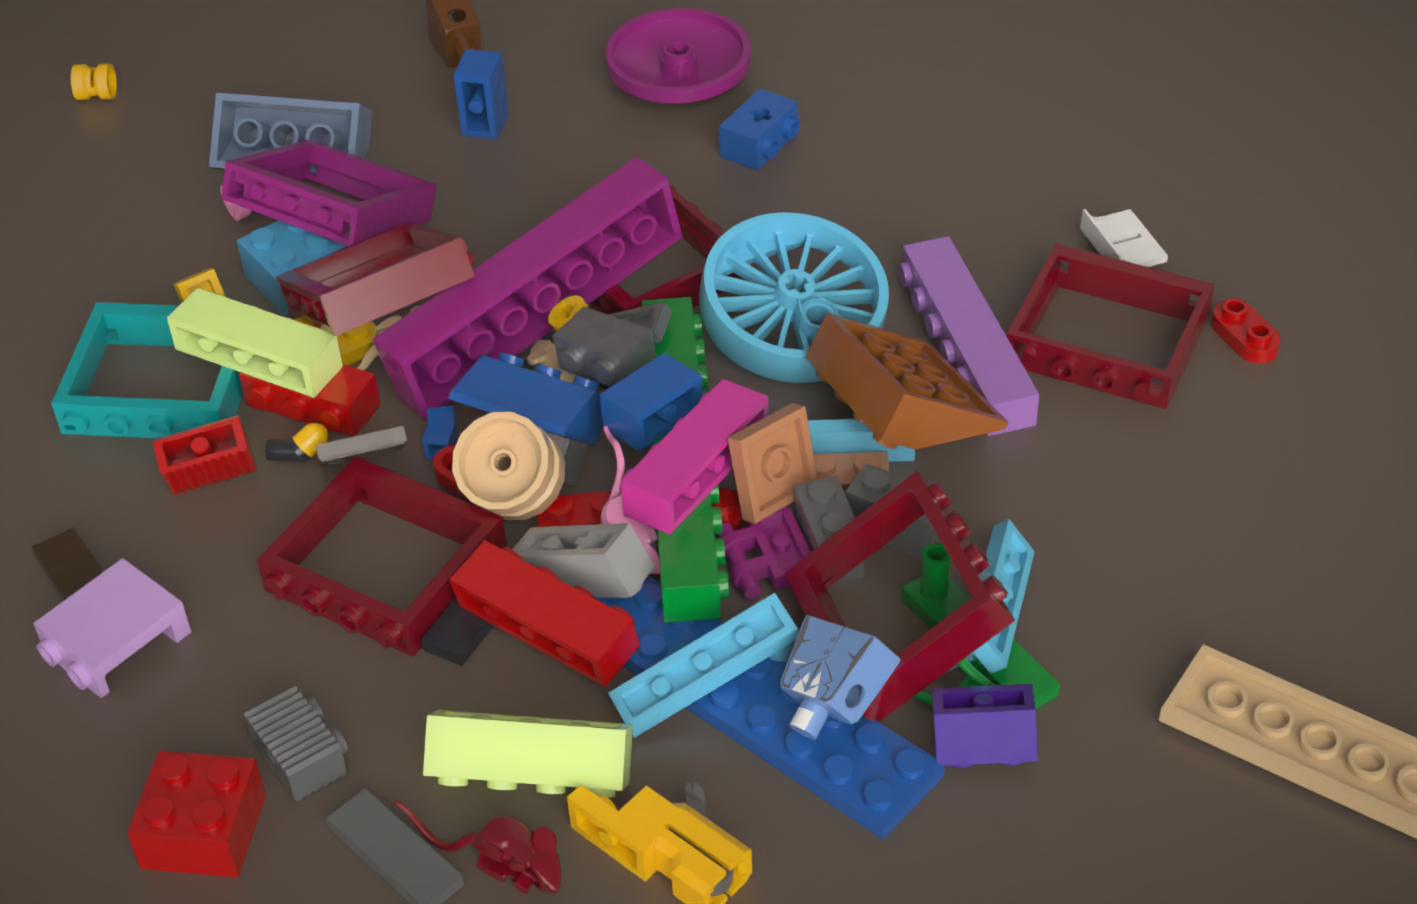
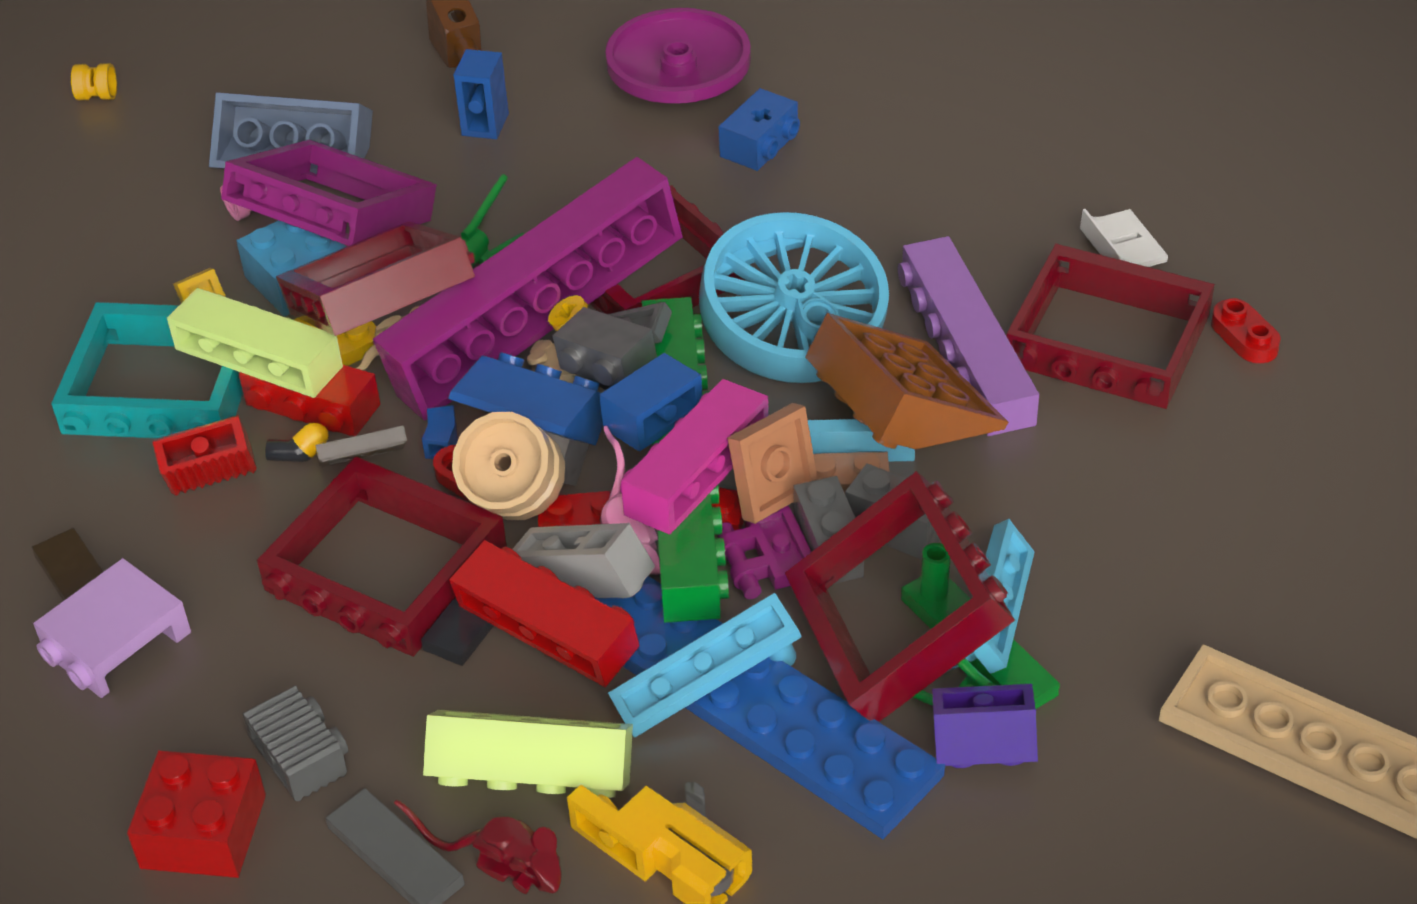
medium blue torso [780,615,901,740] -> none
none -> green plant [460,174,525,268]

